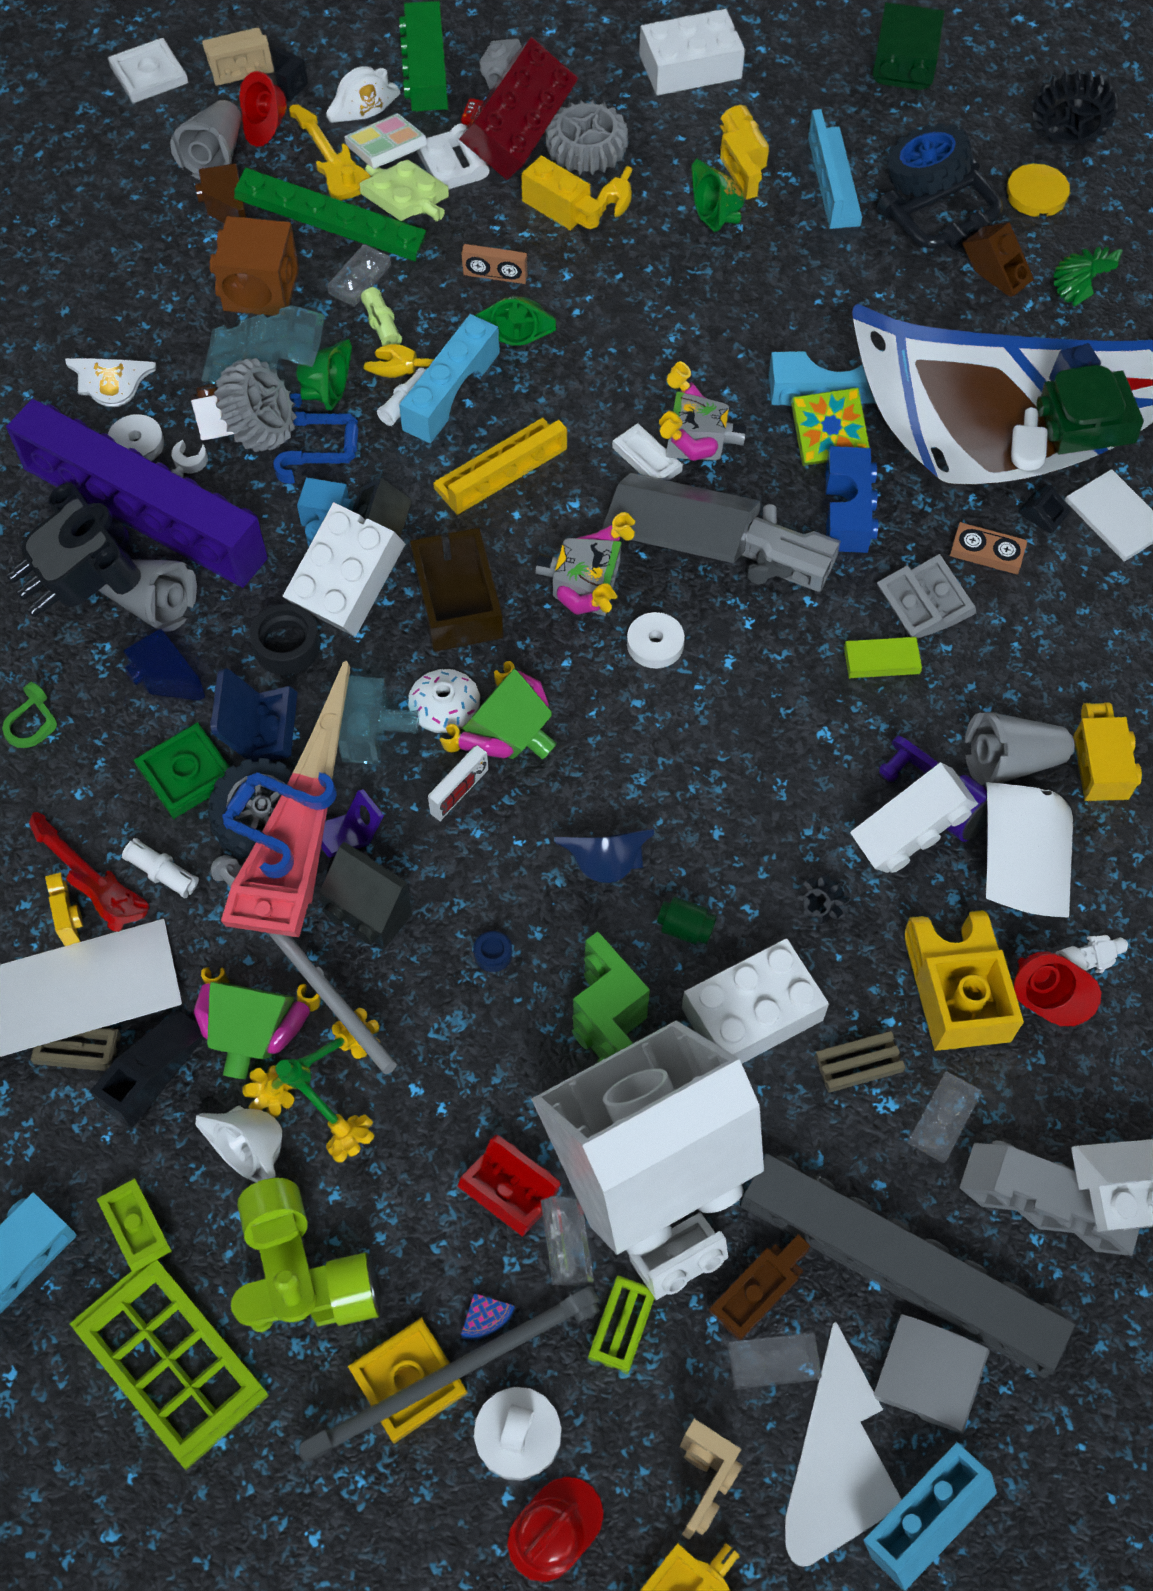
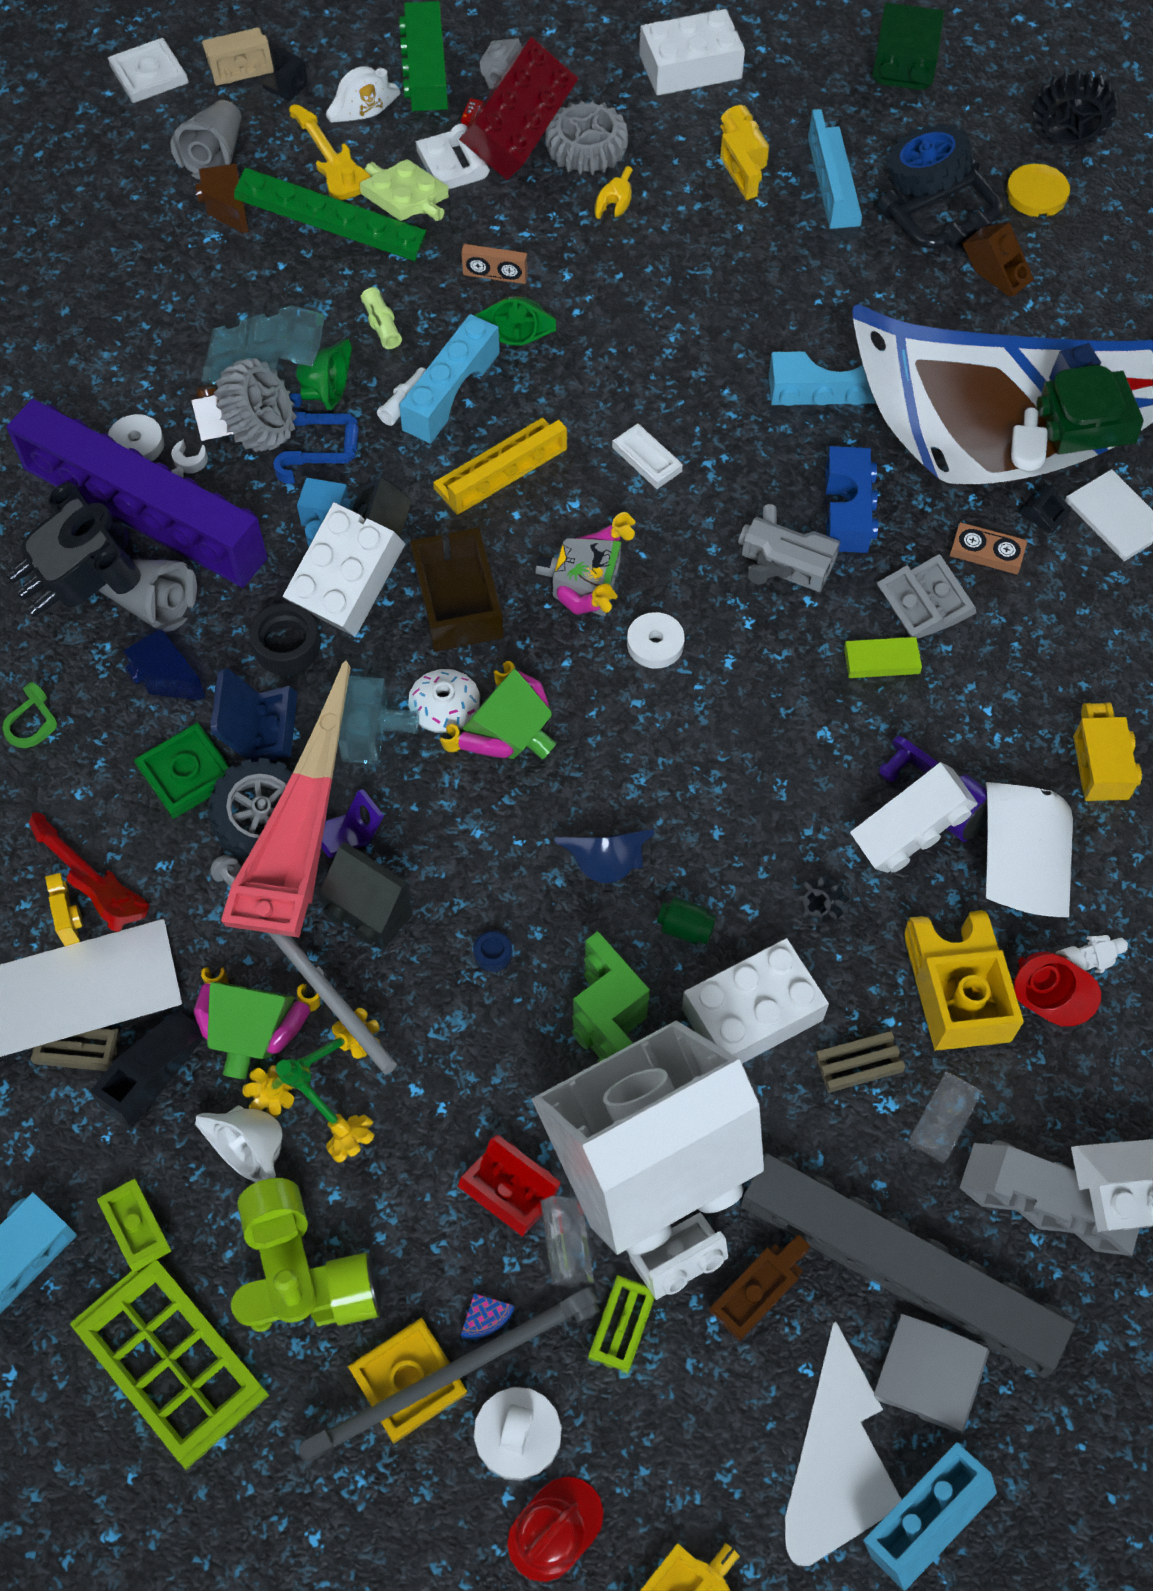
white hat [66,359,156,407] -> none
white pin [122,838,199,898] -> none
dark orange brick [210,216,299,317] -> none
blue piece [222,772,337,878] -> none
red piece [239,71,287,147] -> none
clear plate [327,244,391,307] -> none
tile [344,113,427,169] -> none
yellow hand [364,344,434,378] -> none
white tile [428,746,488,821] -> none
yellow brick [522,155,600,231] -> none
dark grey slope [603,473,760,563] -> none
torso [659,361,747,461] -> none
tan bracket [680,1419,743,1540] -> none
green hat [691,159,744,232] -> none
clear plate [728,1333,822,1390] -> none
tile [791,388,869,466] -> none
light grey cone [965,712,1075,785] -> none
green hair [1054,247,1123,306] -> none

